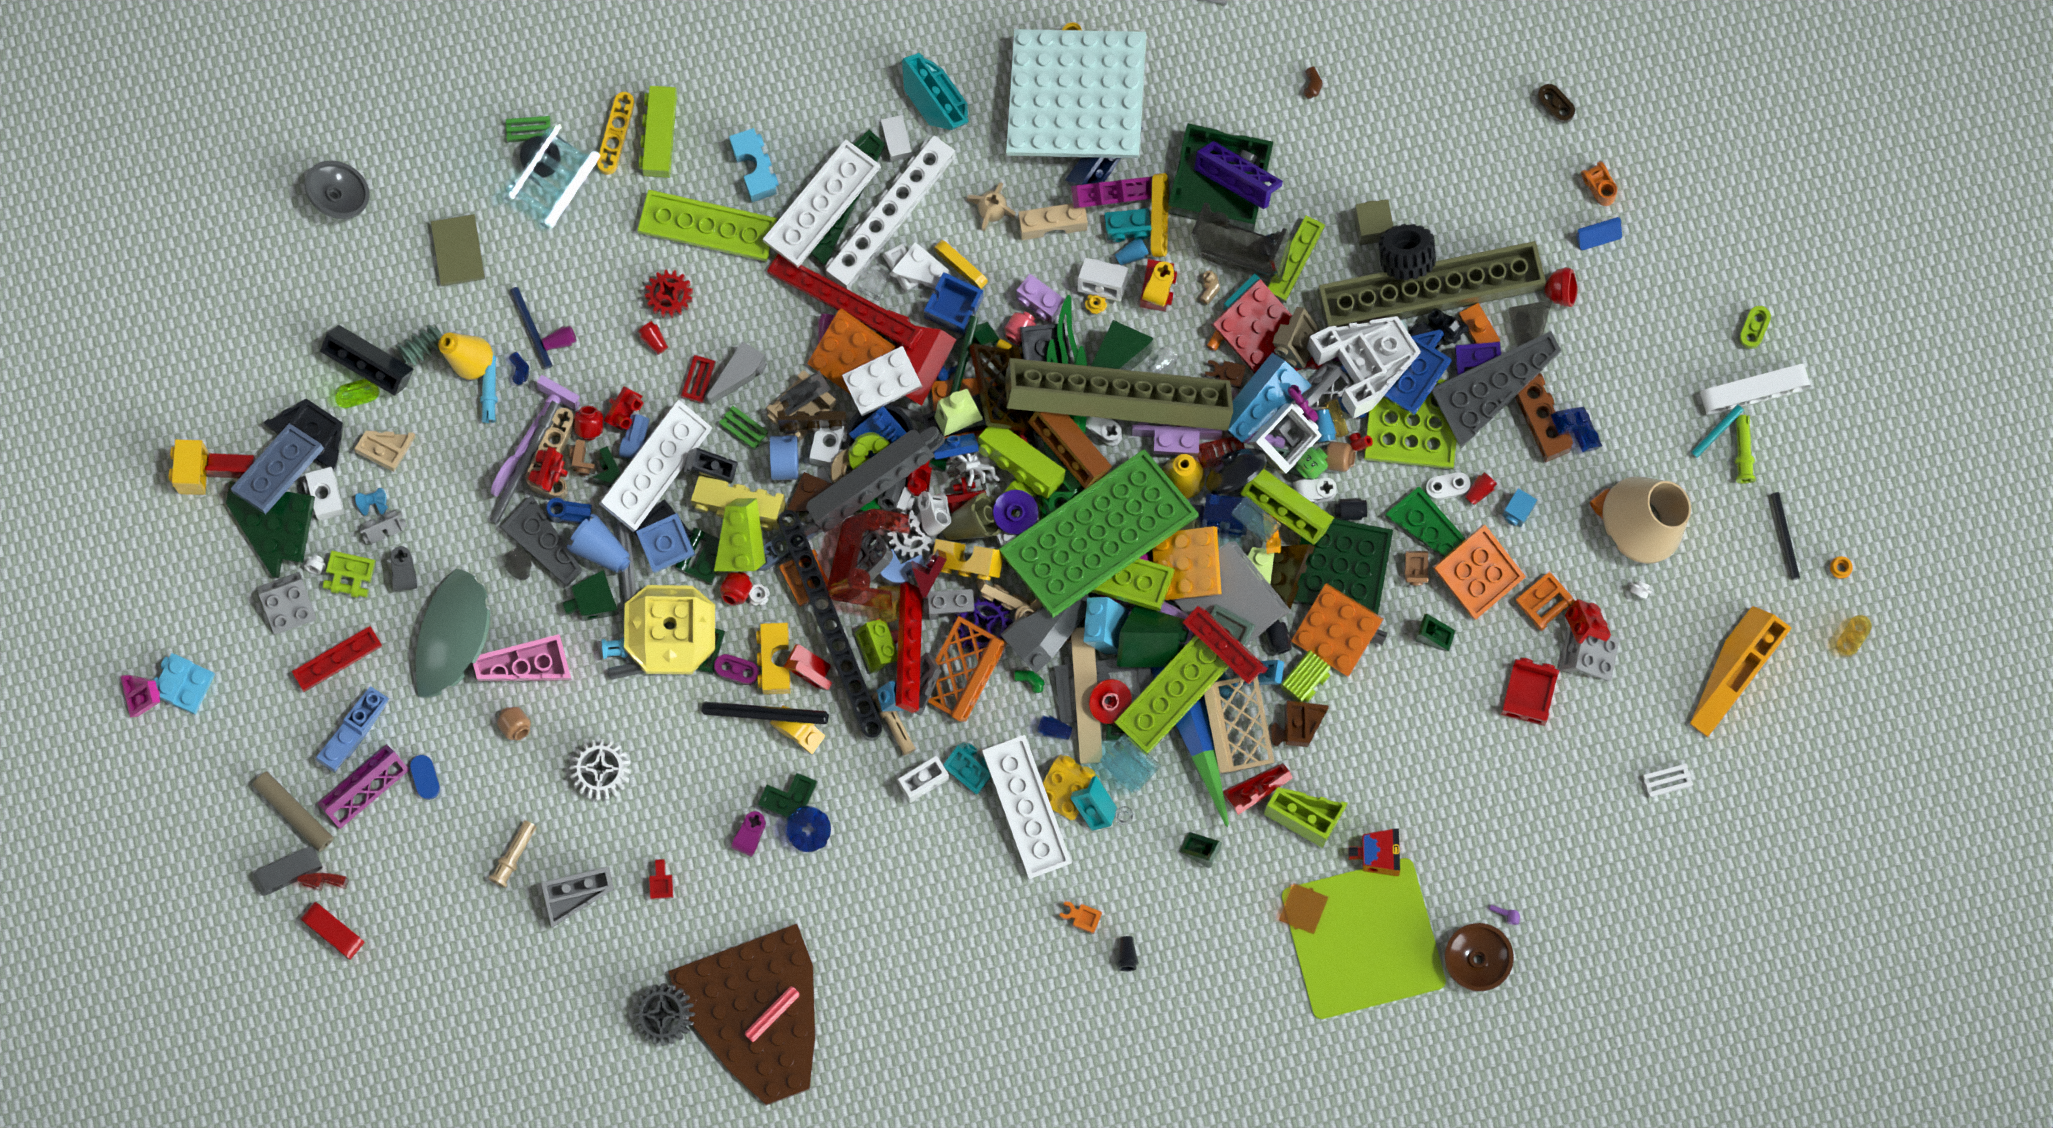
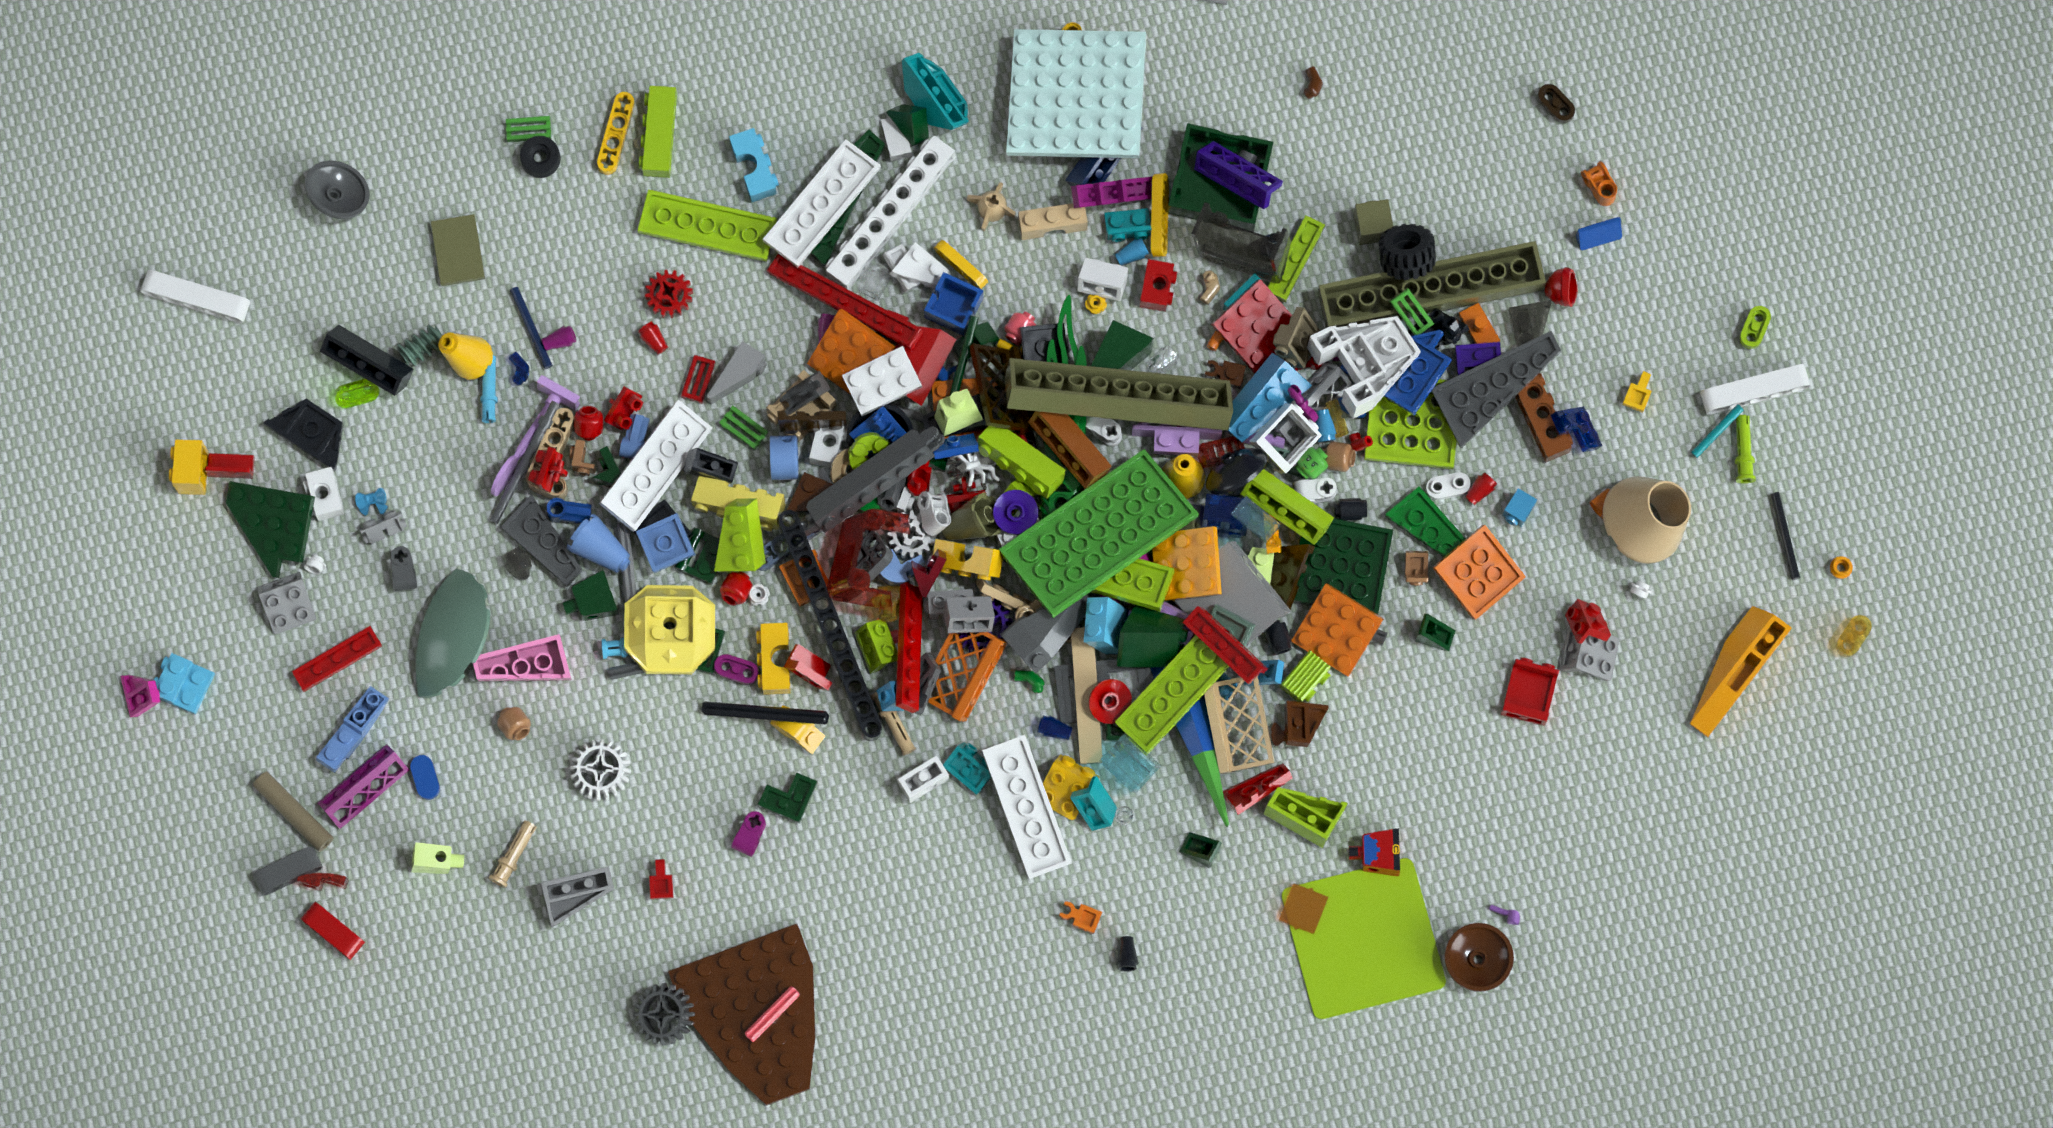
sand blue plate [231,423,324,514] -> none
lime plate [323,550,376,598] -> none
tan wing [355,431,415,472] -> none
clear light blue fence [504,124,601,229] -> none
clear blue plate [785,806,831,852] -> none
lavender brick [1016,274,1065,324] -> none
yellow piece [1142,261,1174,307] -> none
orange plate [1515,571,1575,631] -> none
white tile [1643,763,1693,798] -> none
none -> white beam [140,270,250,323]
none -> yellowish green torso [411,842,464,874]
none -> dark green slope [886,104,929,146]
none -> light grey brick [943,596,995,633]
none -> bright green tile [1389,288,1434,336]
none -> yellow plate [1622,371,1652,413]

